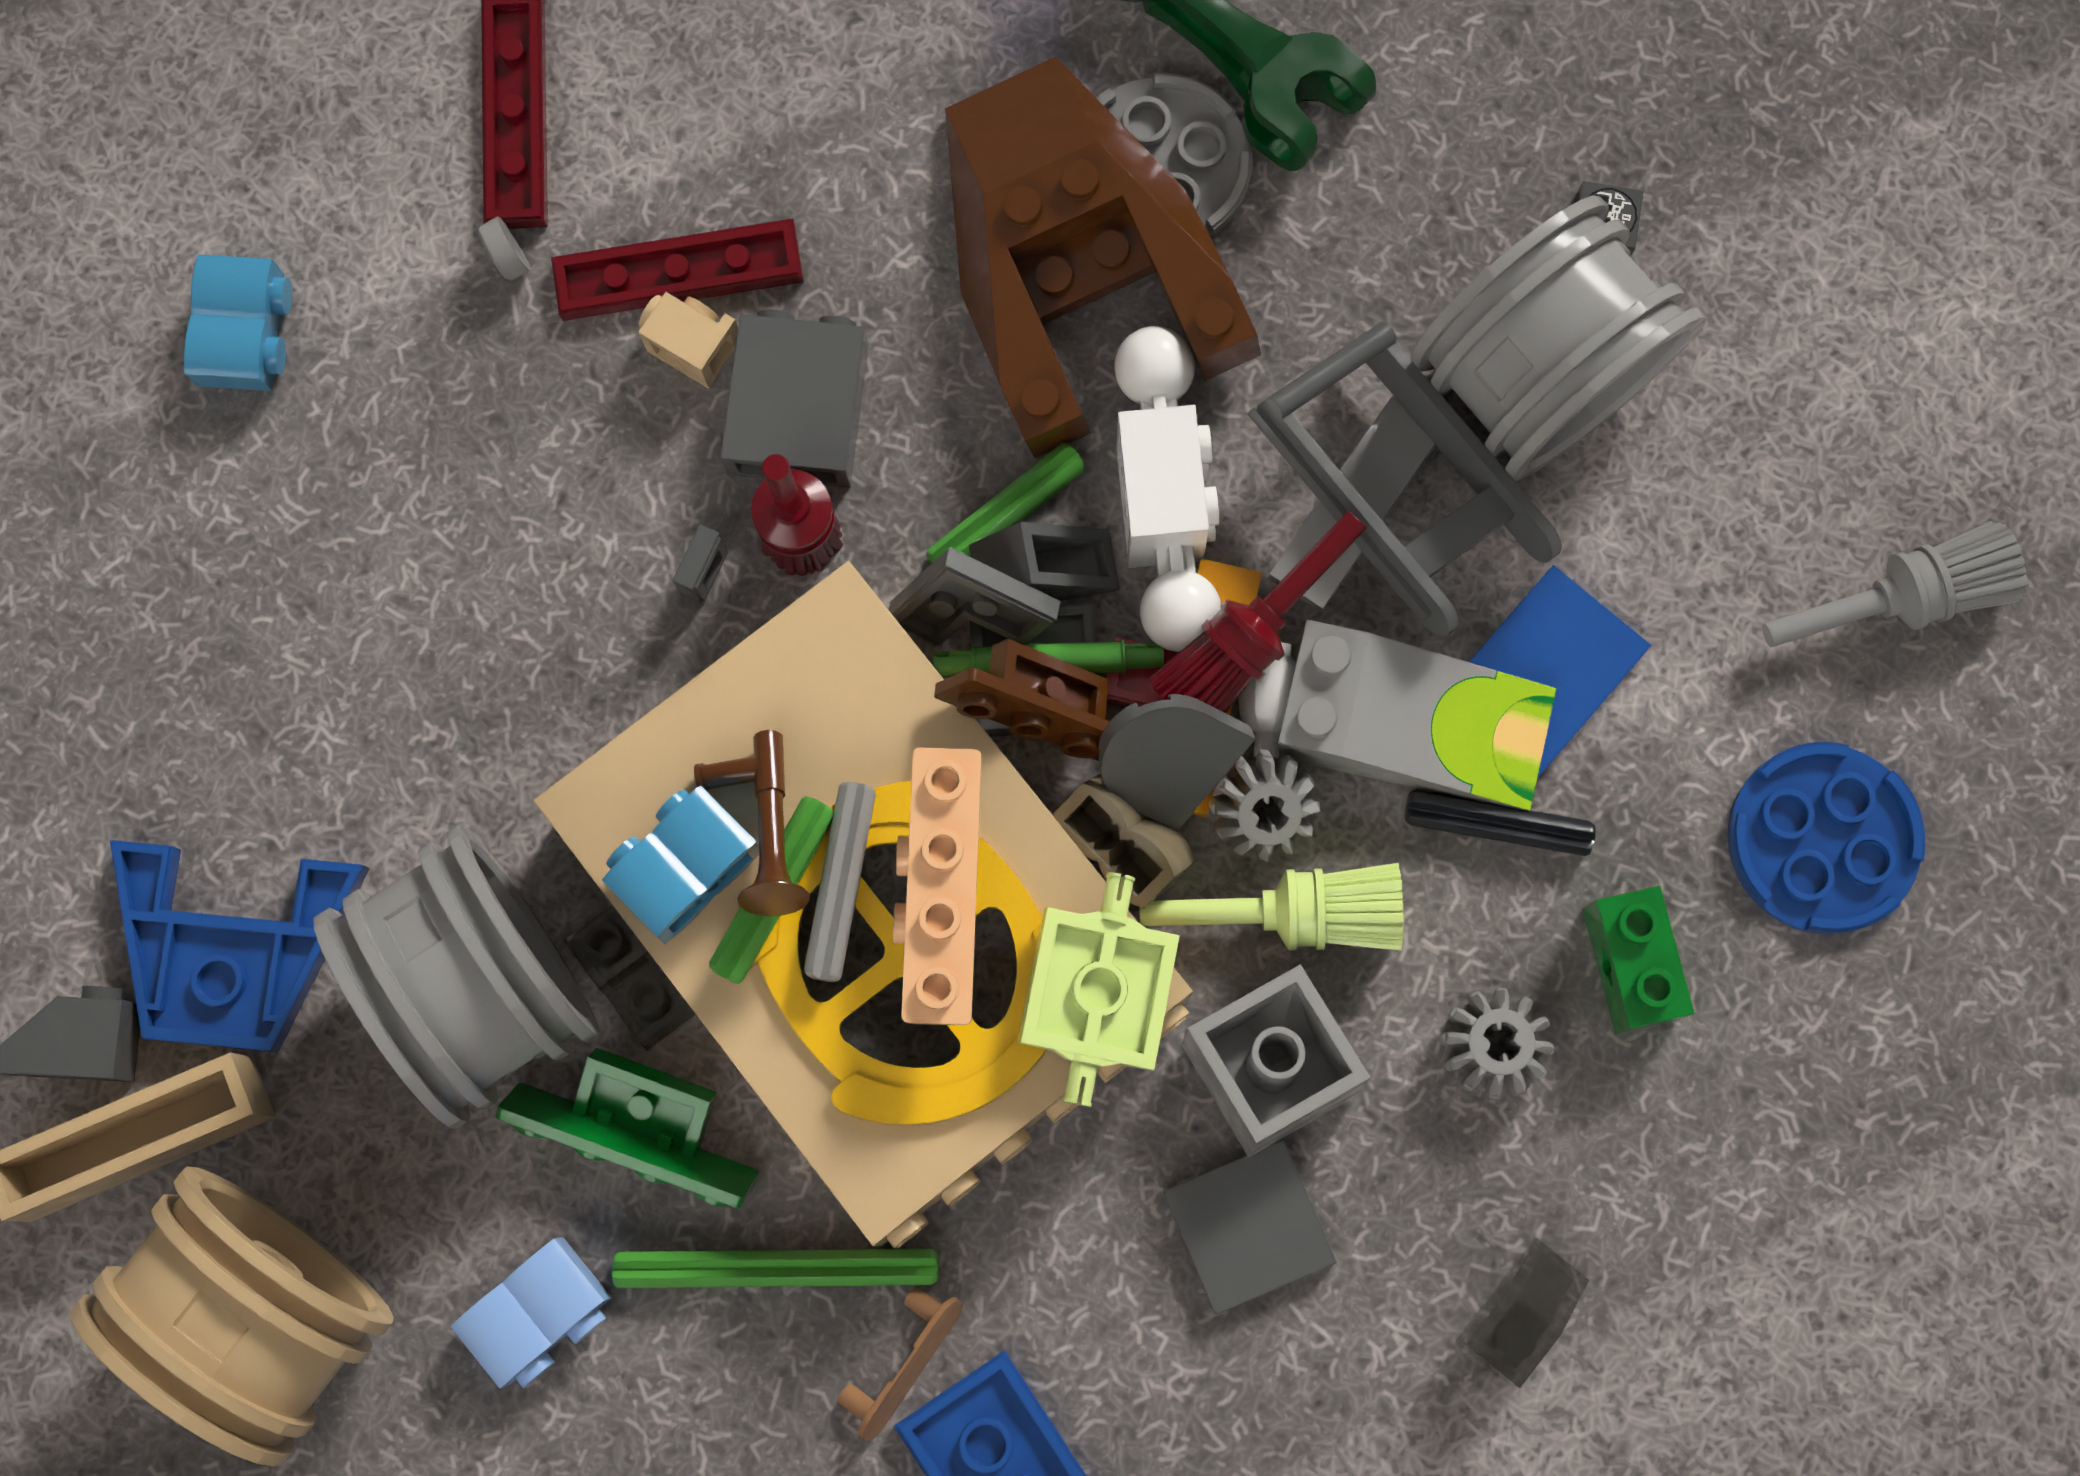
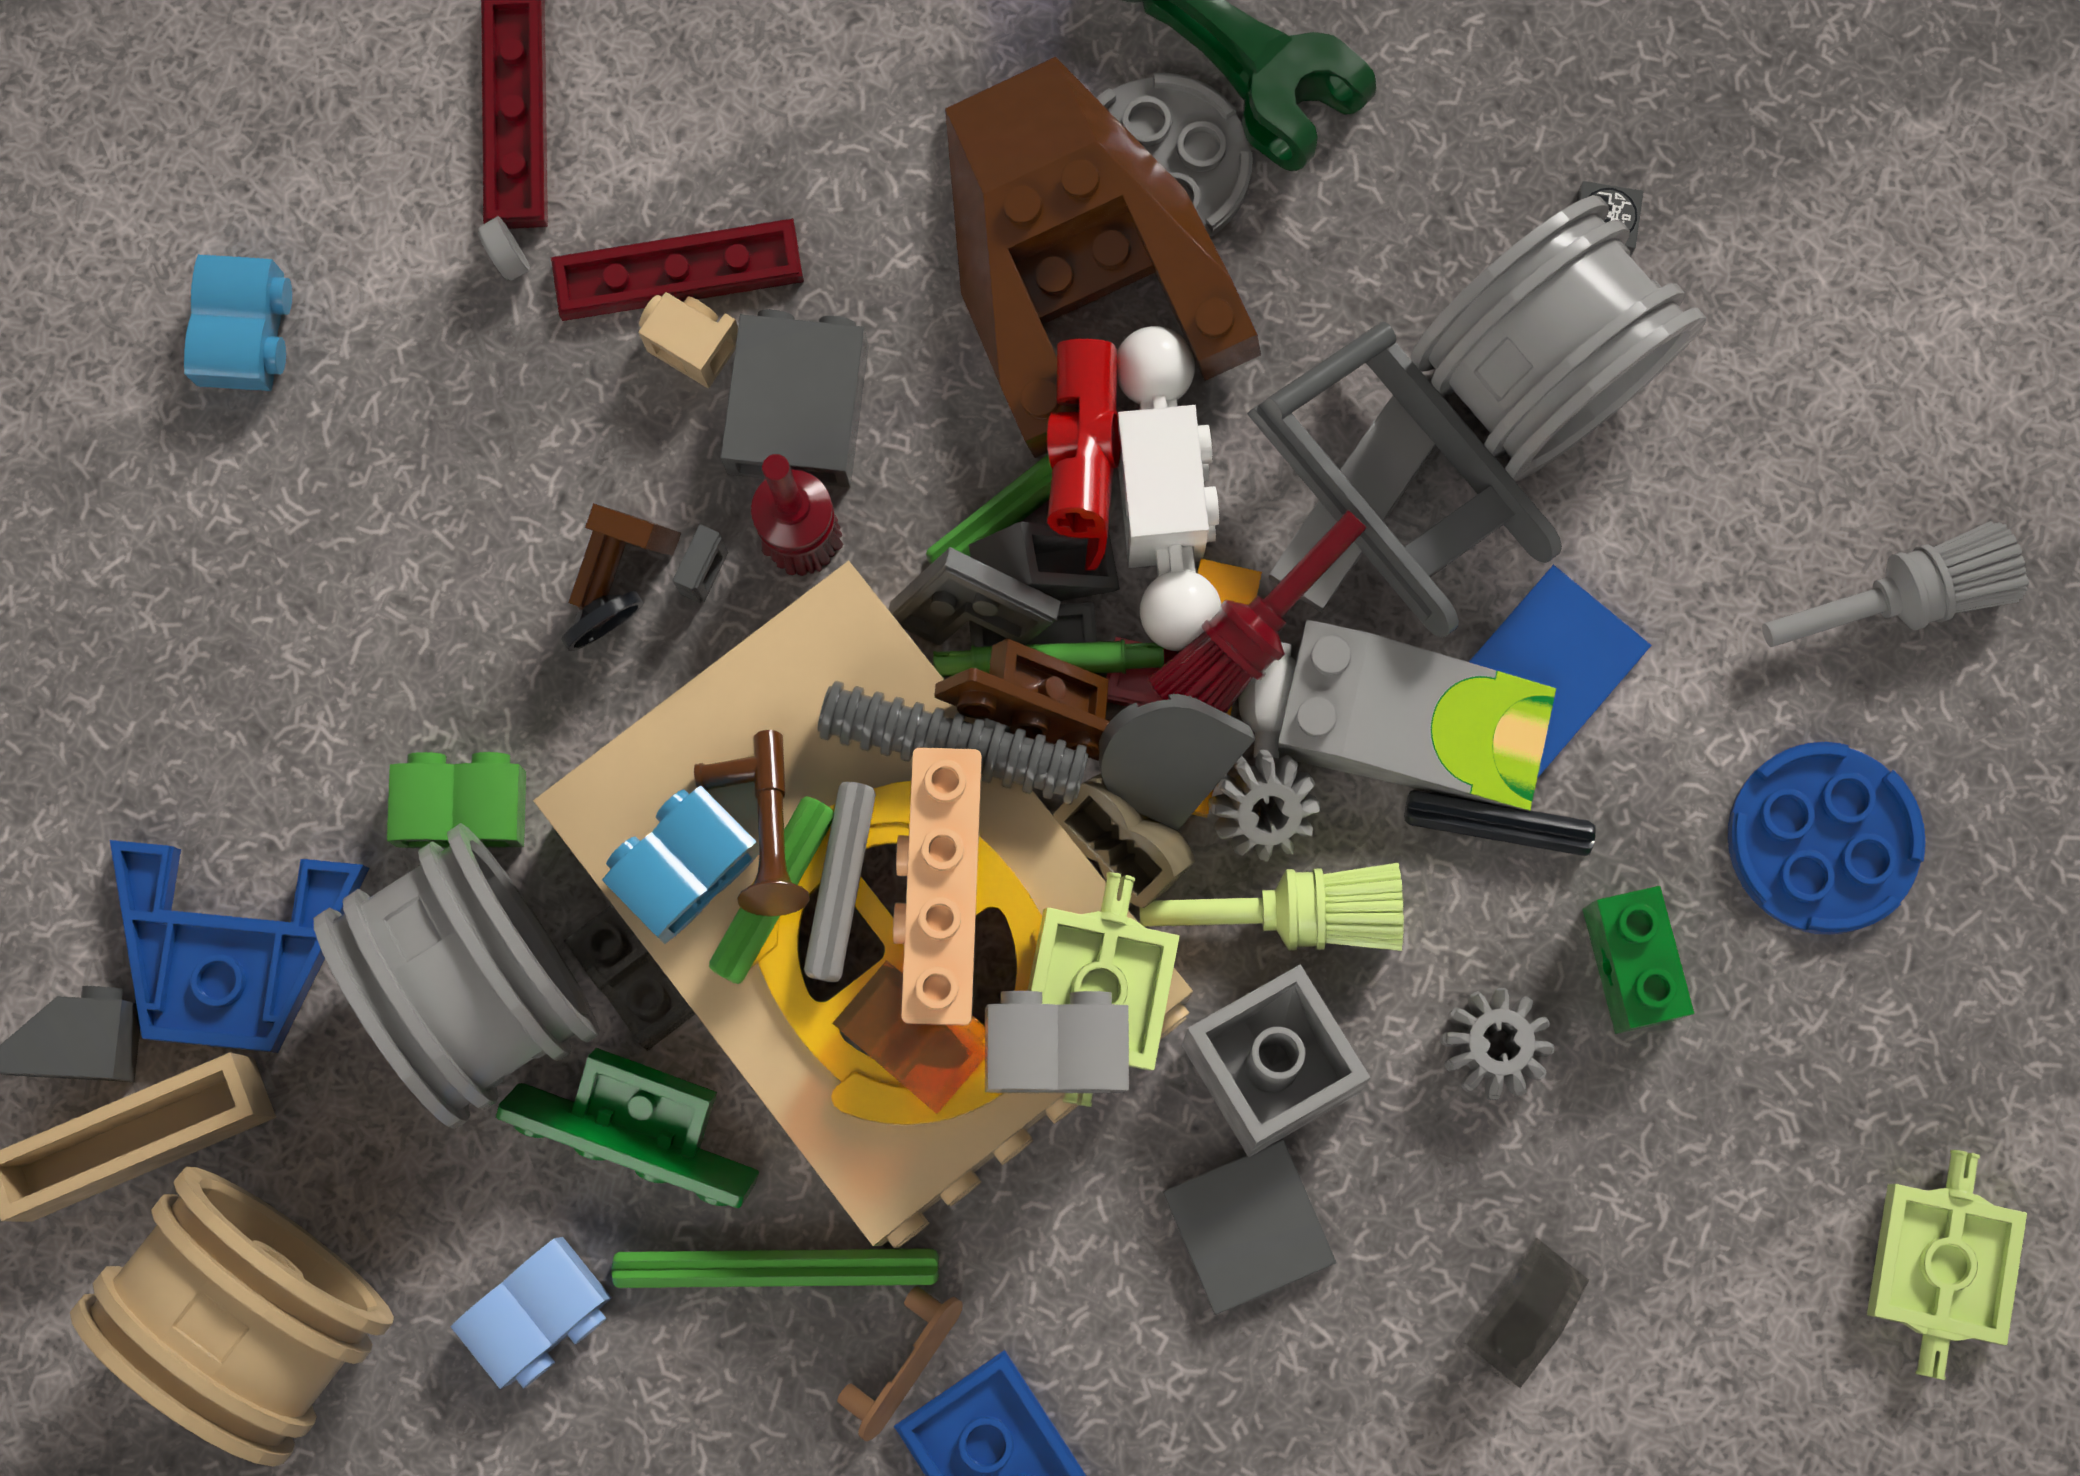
none -> bright green brick [387,752,526,848]
none -> reddish brown piece [561,503,681,651]
none -> dark grey piece [818,681,1089,805]
none -> clear orange brick [832,960,985,1115]
none -> light grey brick [985,991,1129,1093]
none -> red panel [1047,339,1121,570]
none -> yellowish green plate [1867,1150,2027,1380]

